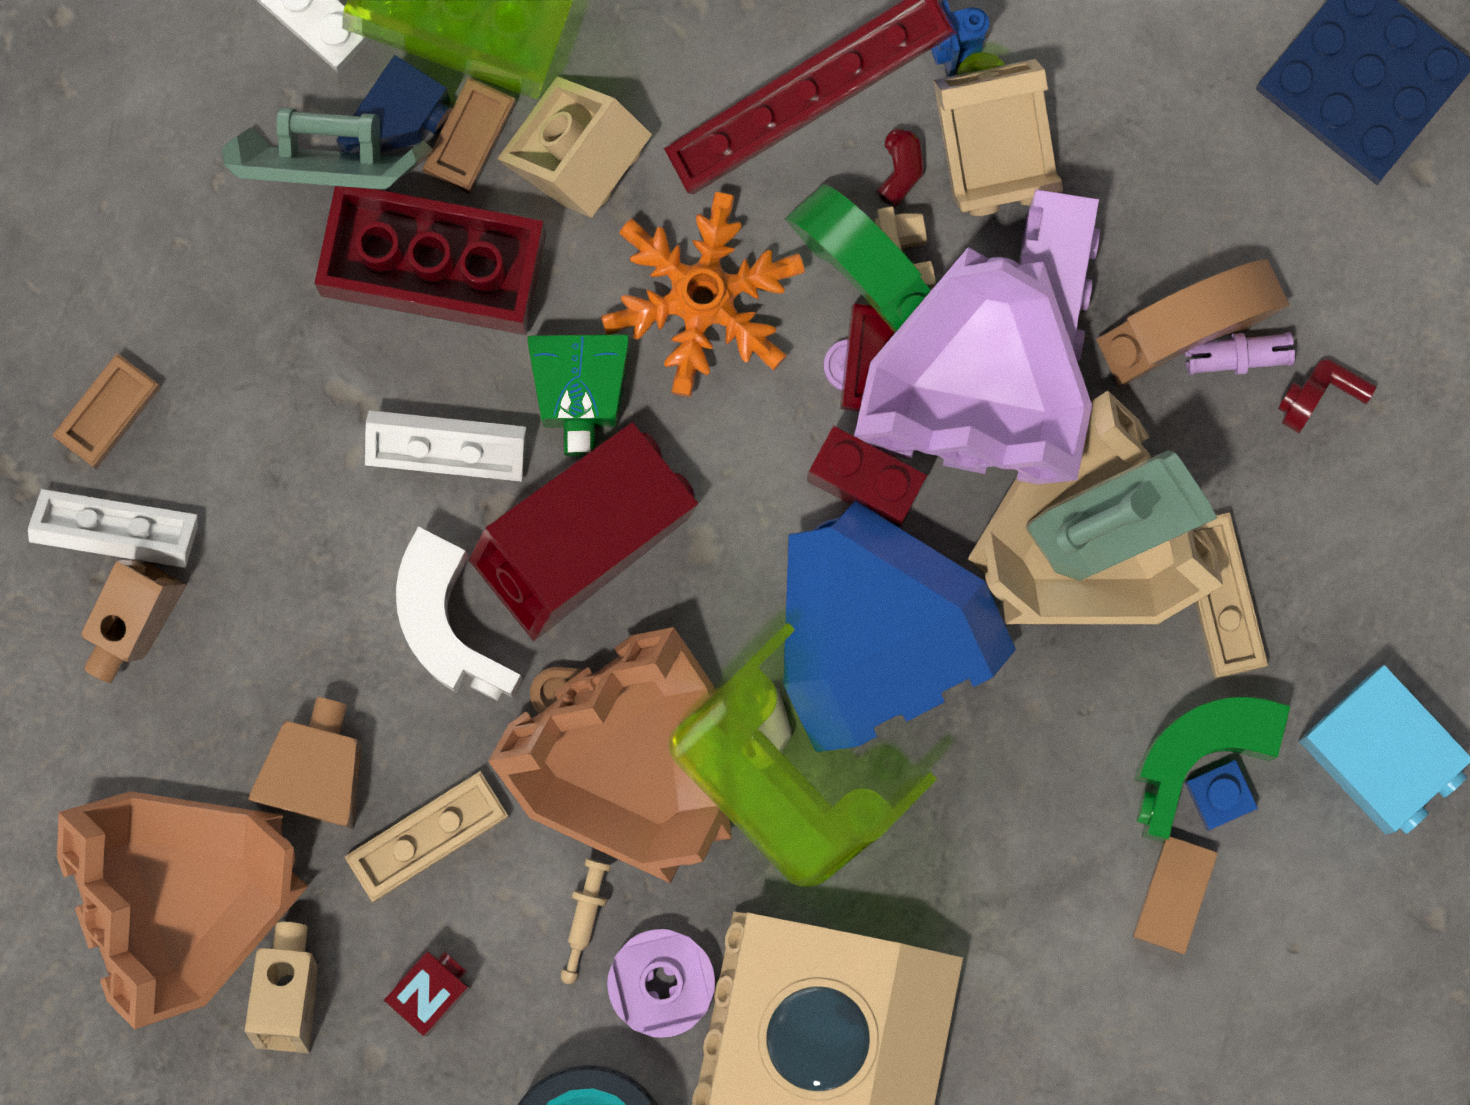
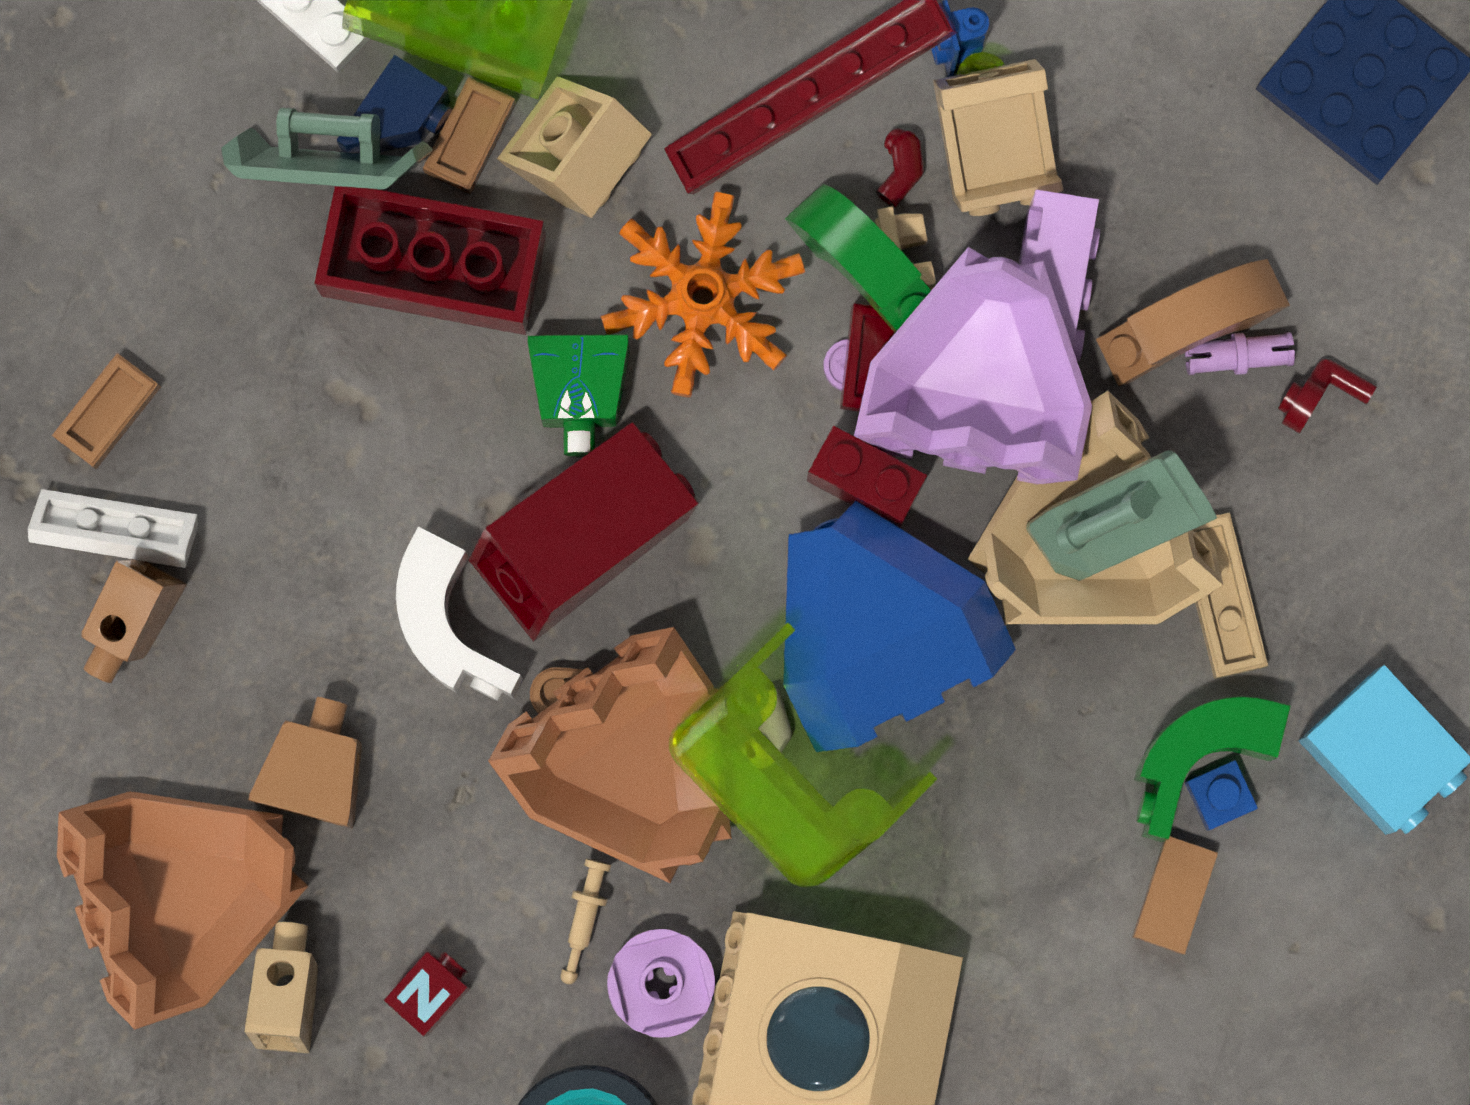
tan tile [345,771,509,903] -> none
white plate [365,410,526,482] -> none

